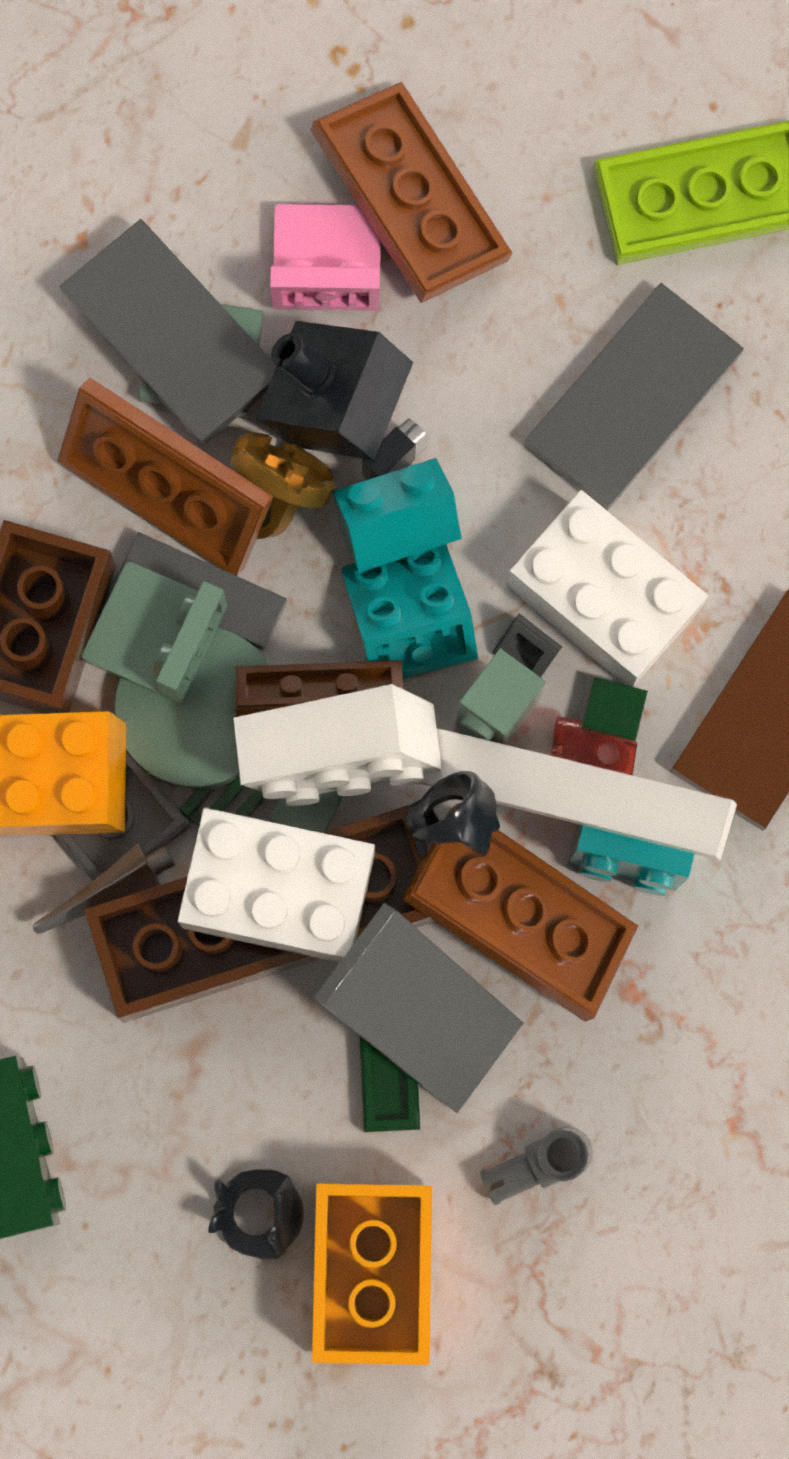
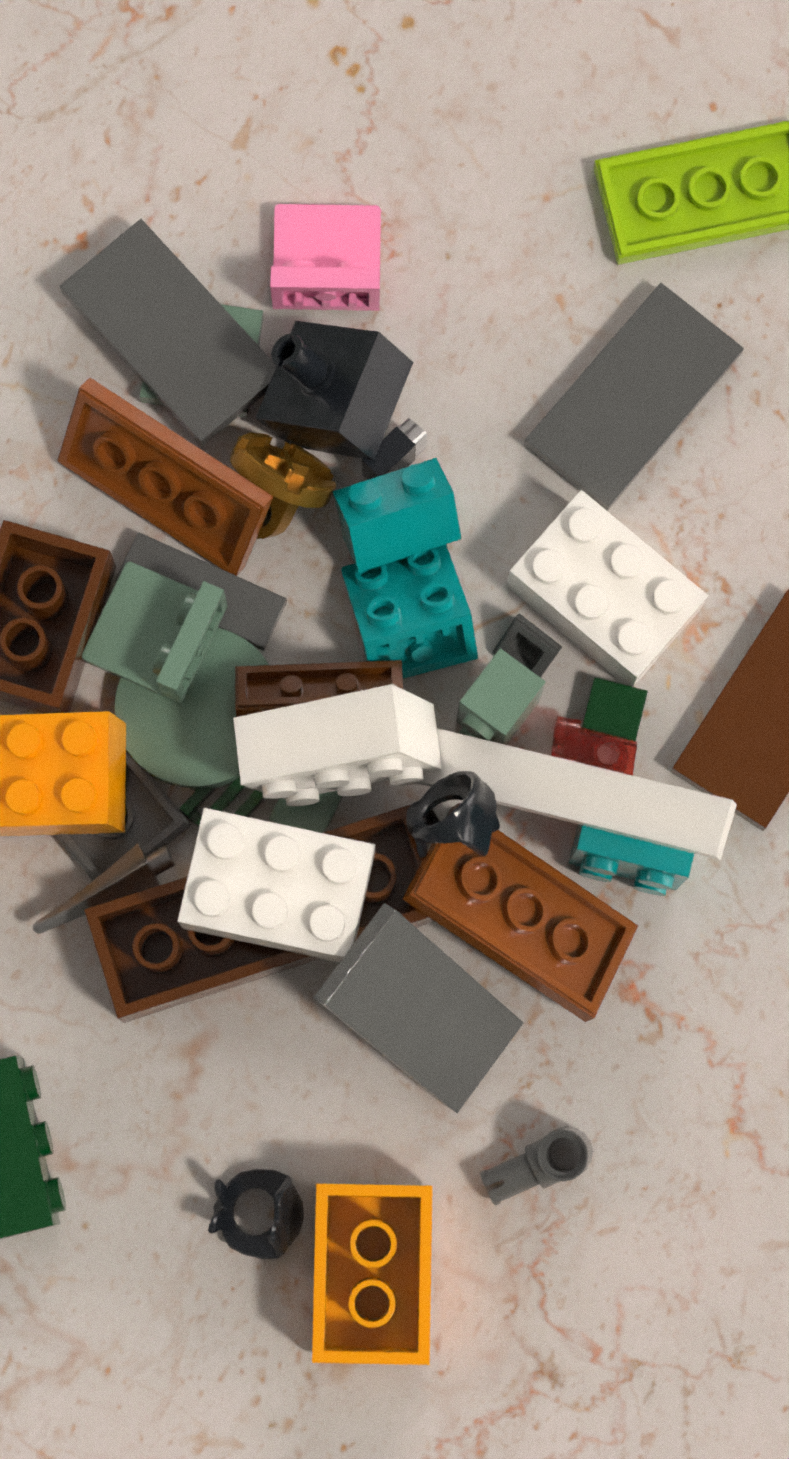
dark orange tile [310,82,512,303] -> none
dark green tile [360,1036,421,1133] -> none

